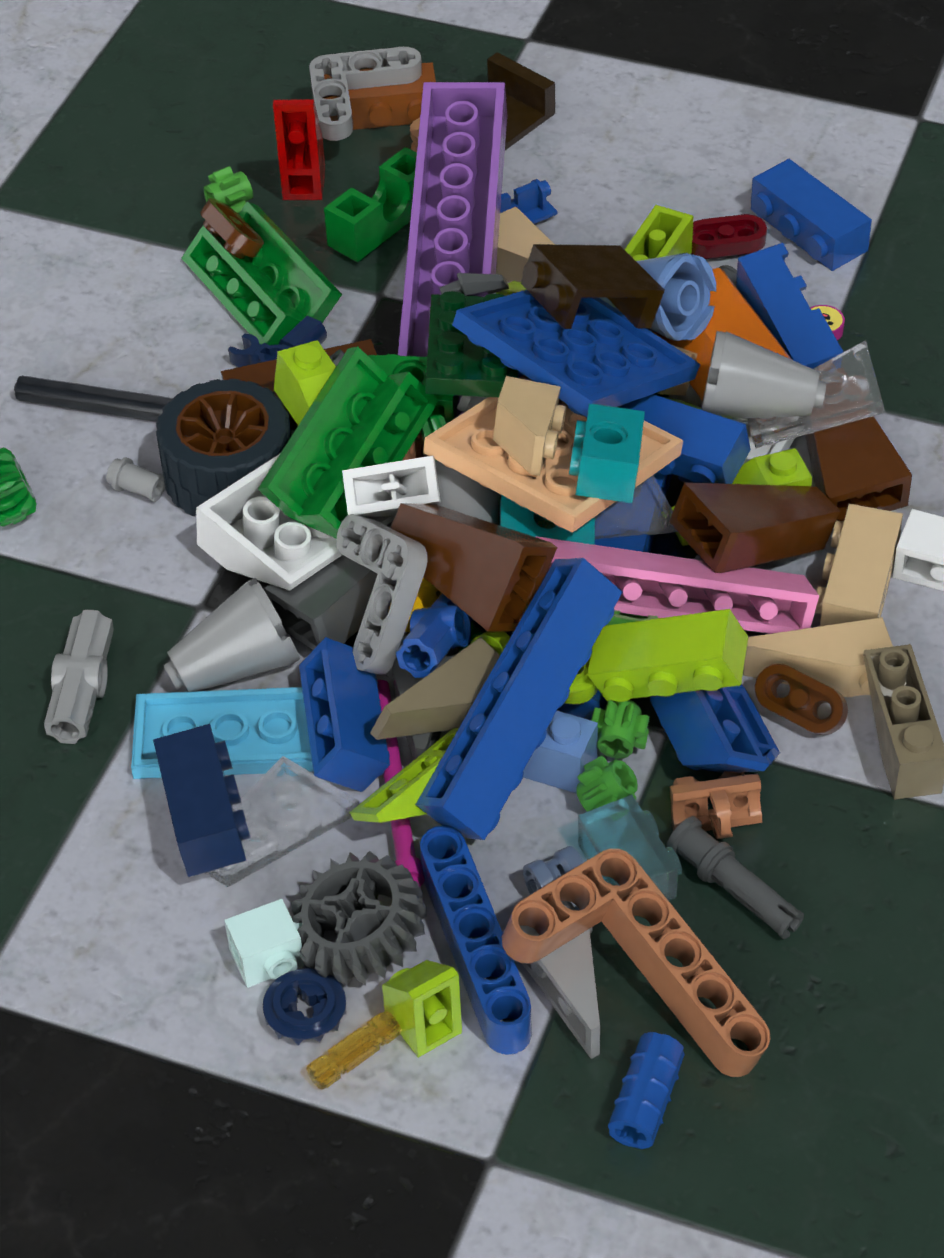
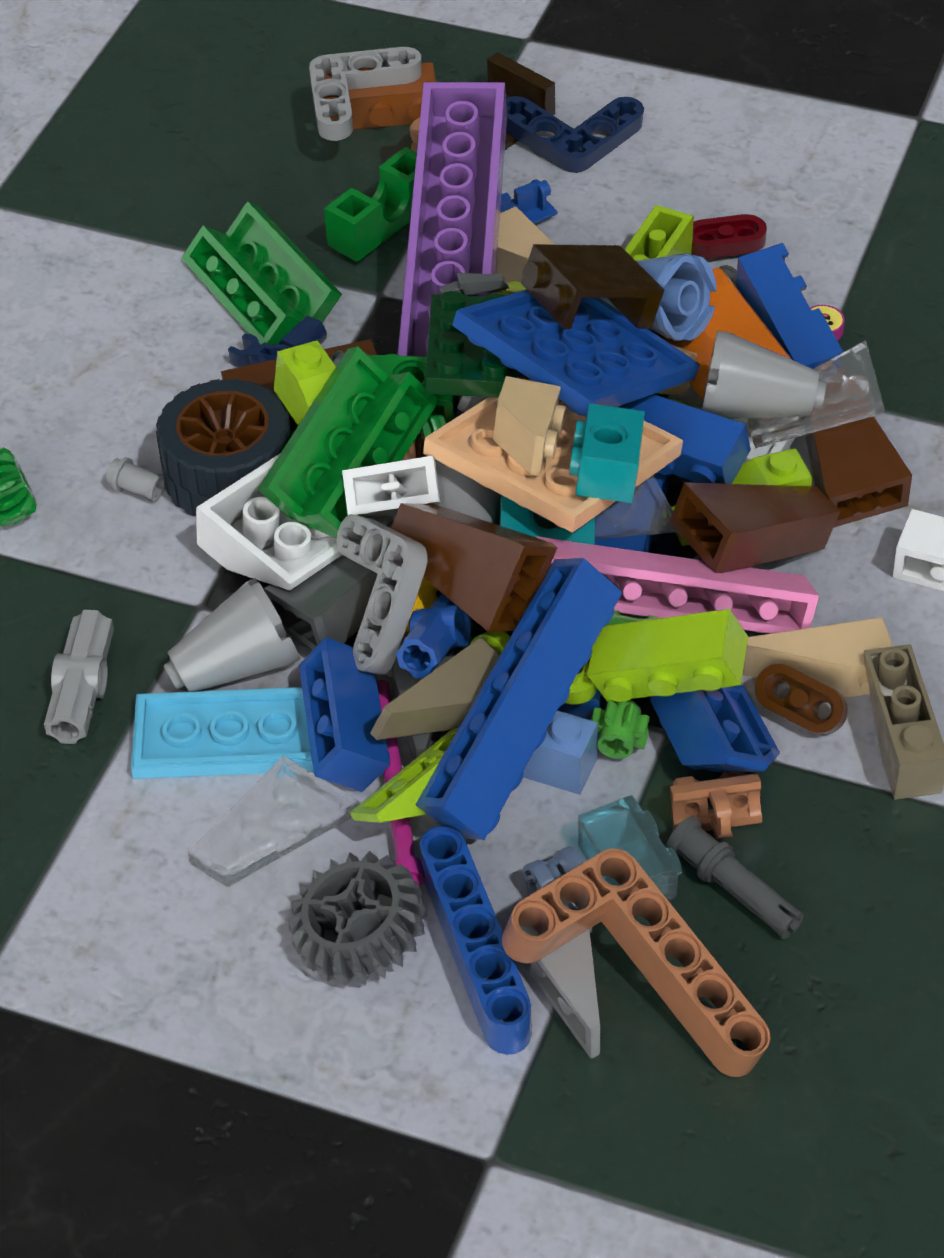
black axle [14,375,174,422] -> none
dark blue brick [153,724,251,877] -> none
reddish brown plate [200,198,264,259] -> none
bright green gear [203,166,253,214] -> none
light aqua brick [224,899,305,988] -> none
dark blue gear [263,968,346,1046] -> none
red slope [273,99,325,200] -> none
clear yellow axle [306,1011,401,1089] -> none
lime slope [382,960,462,1058] -> none
bright green gear [576,755,638,820] -> none
blue axle [608,1032,685,1149] -> none
blue brick [751,159,872,271] -> none
tan brick [815,504,903,626] -> none
none -> dark blue beam [506,96,644,173]

